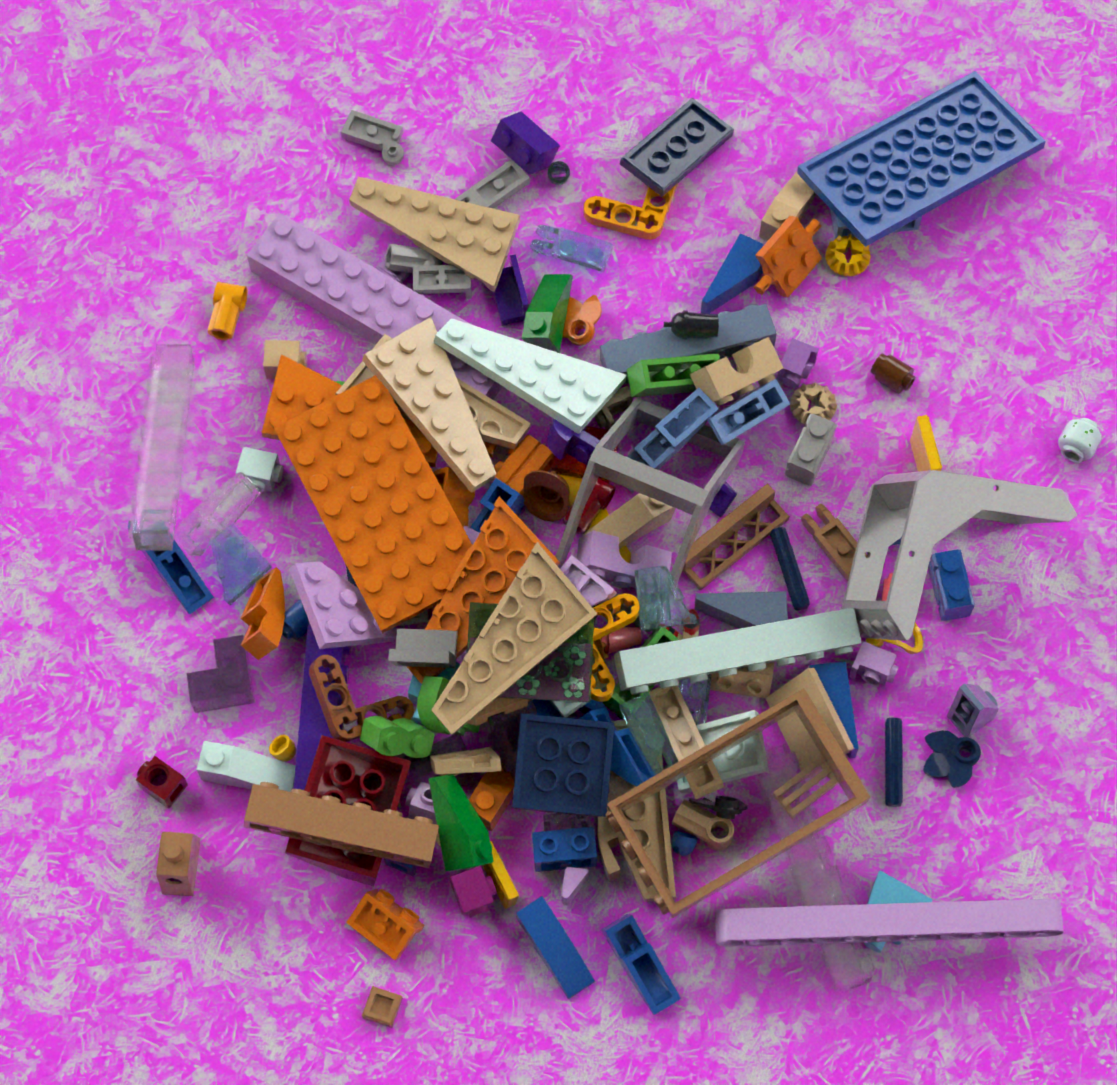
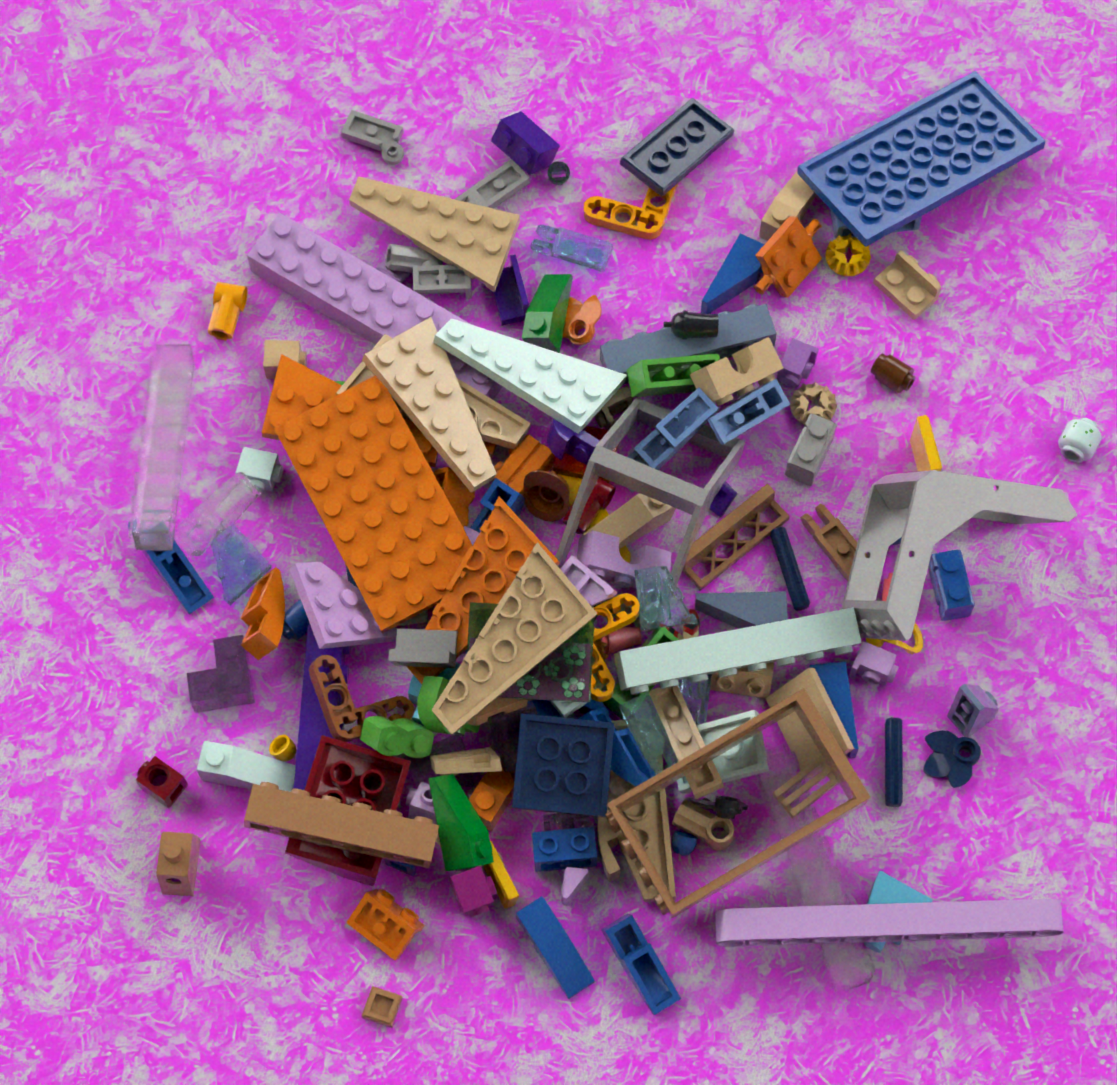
none -> tan bracket [873,250,941,320]

